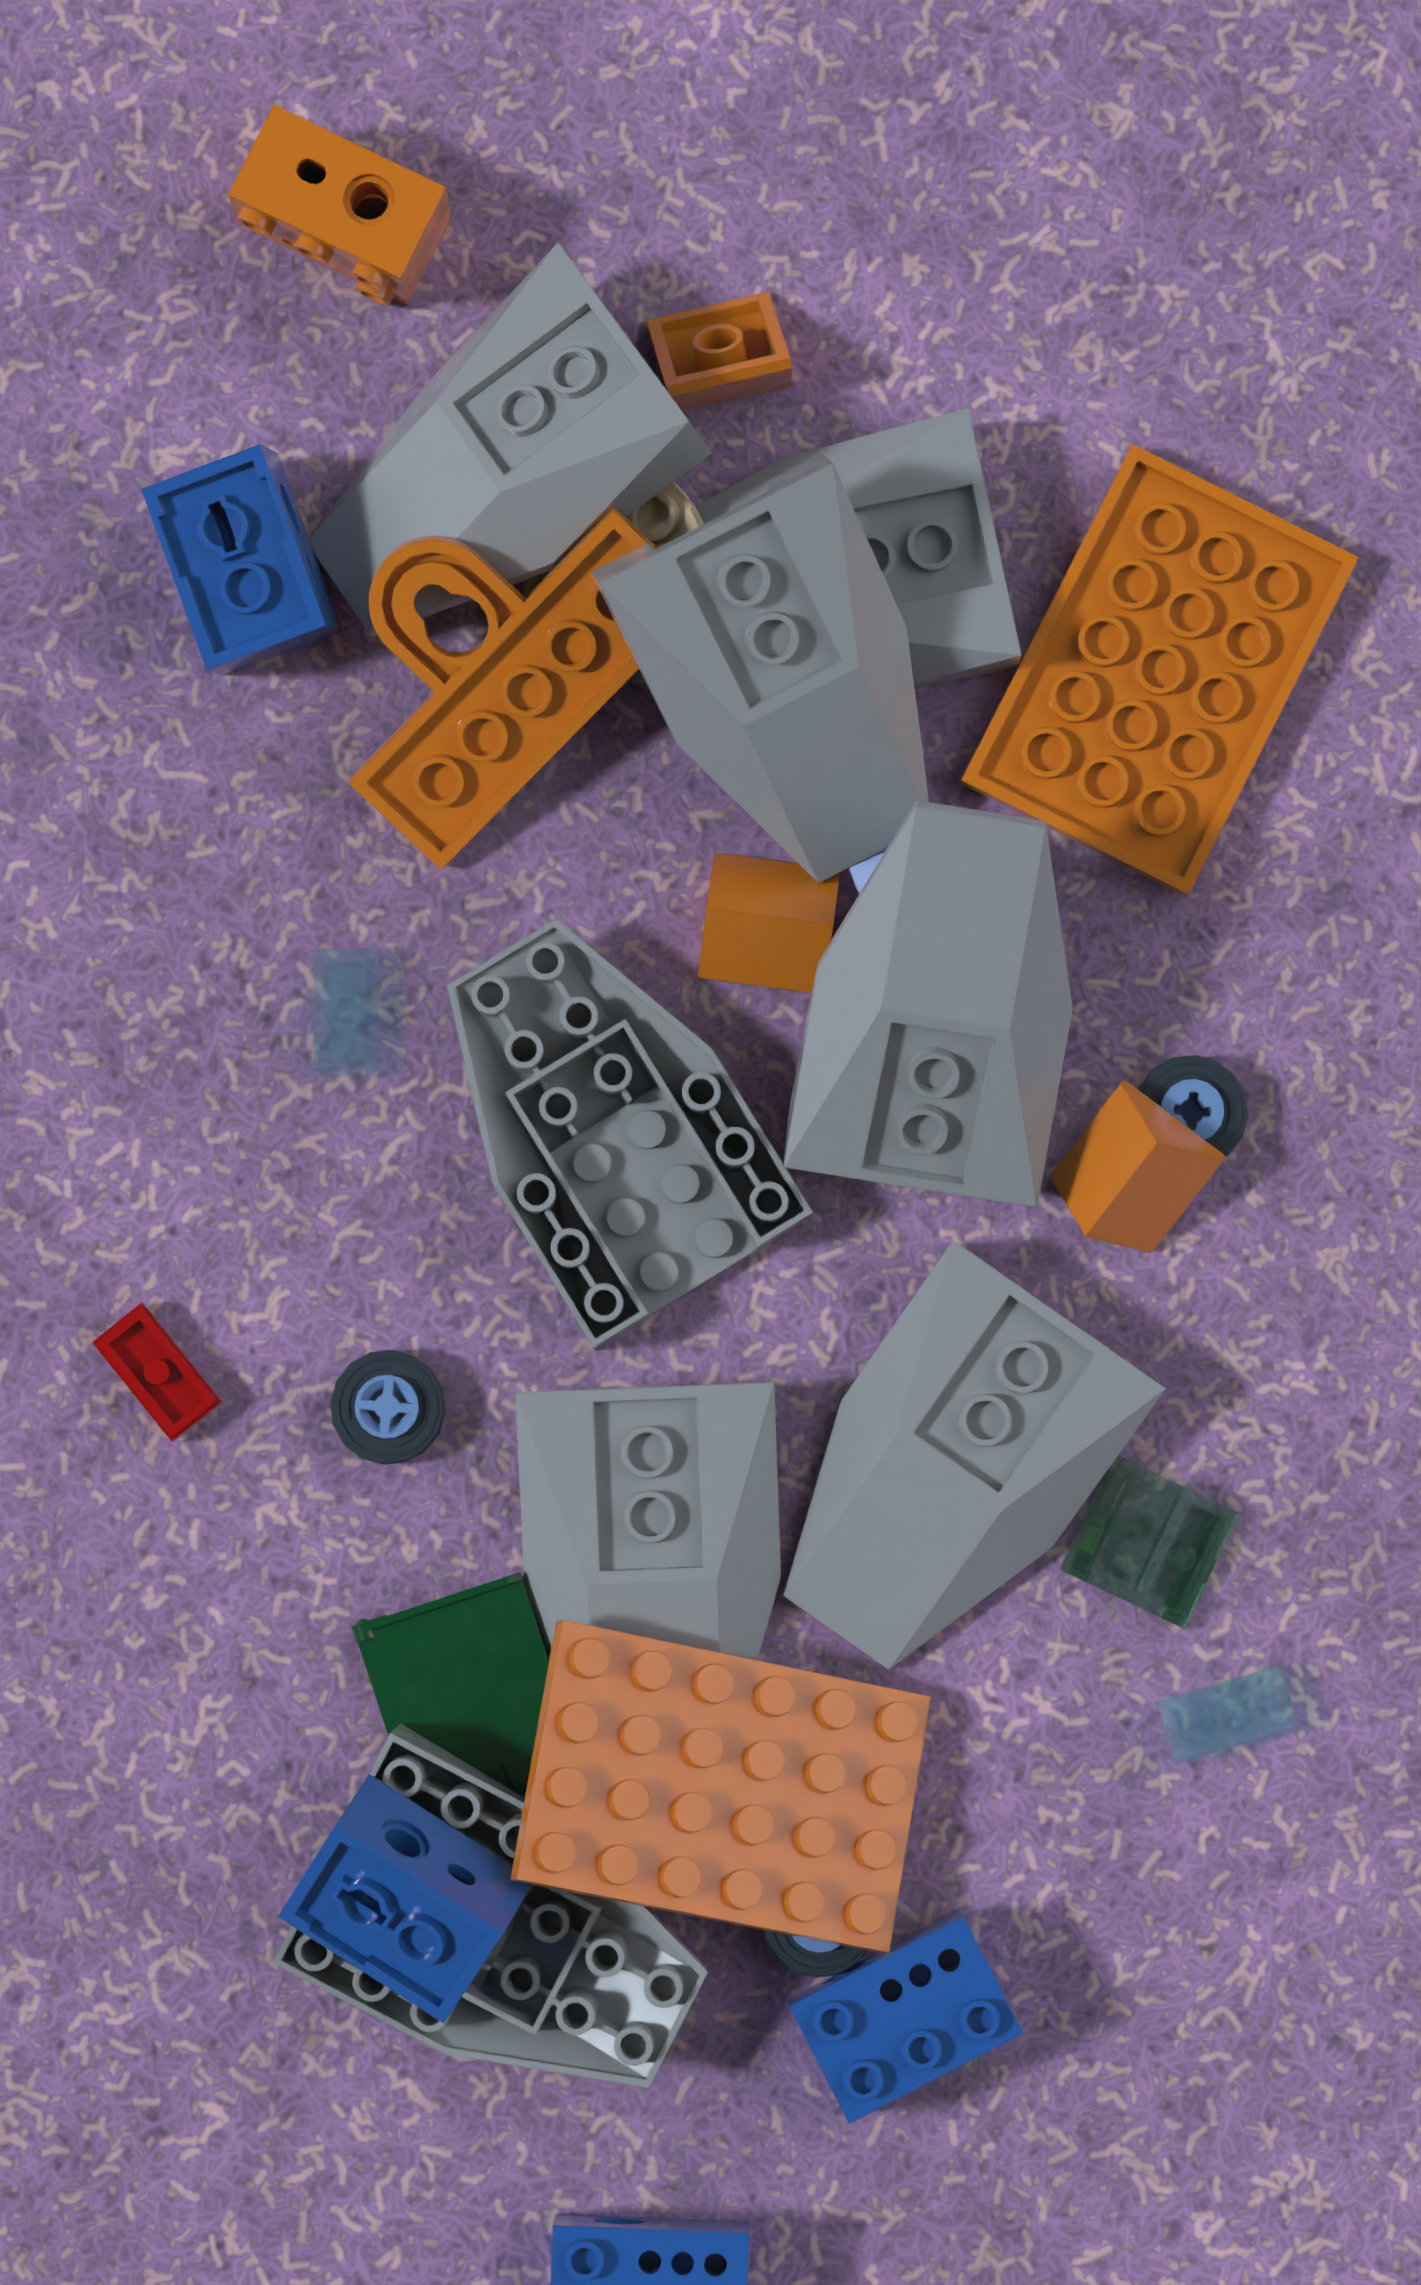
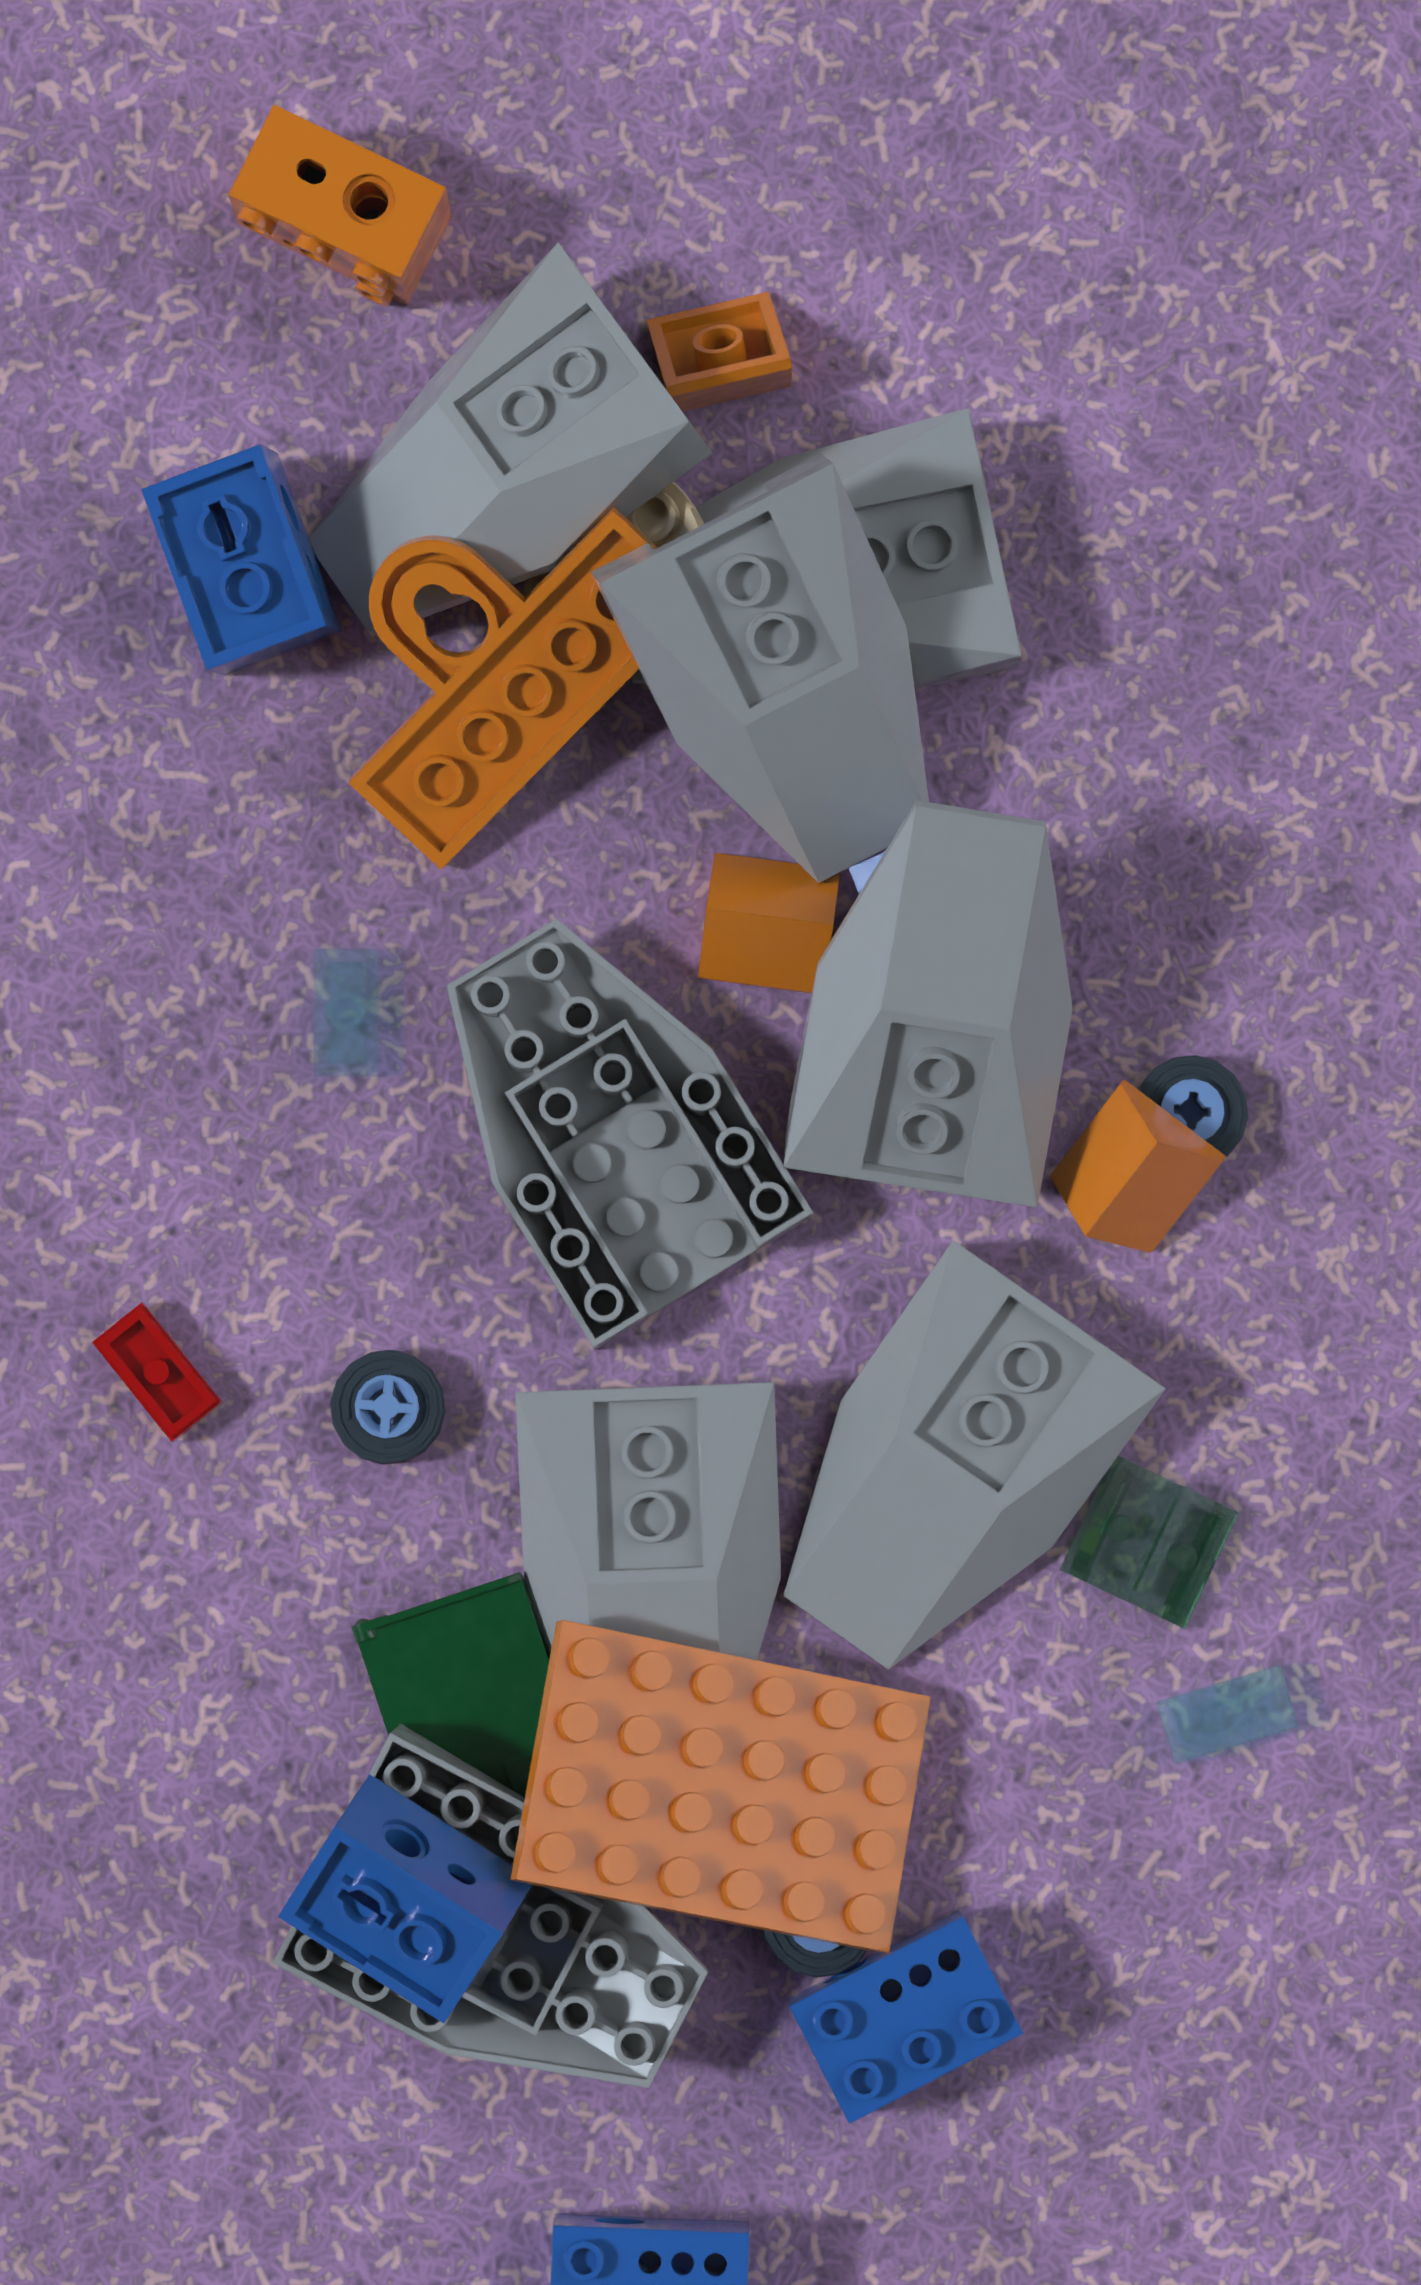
orange plate [960,444,1359,898] -> none

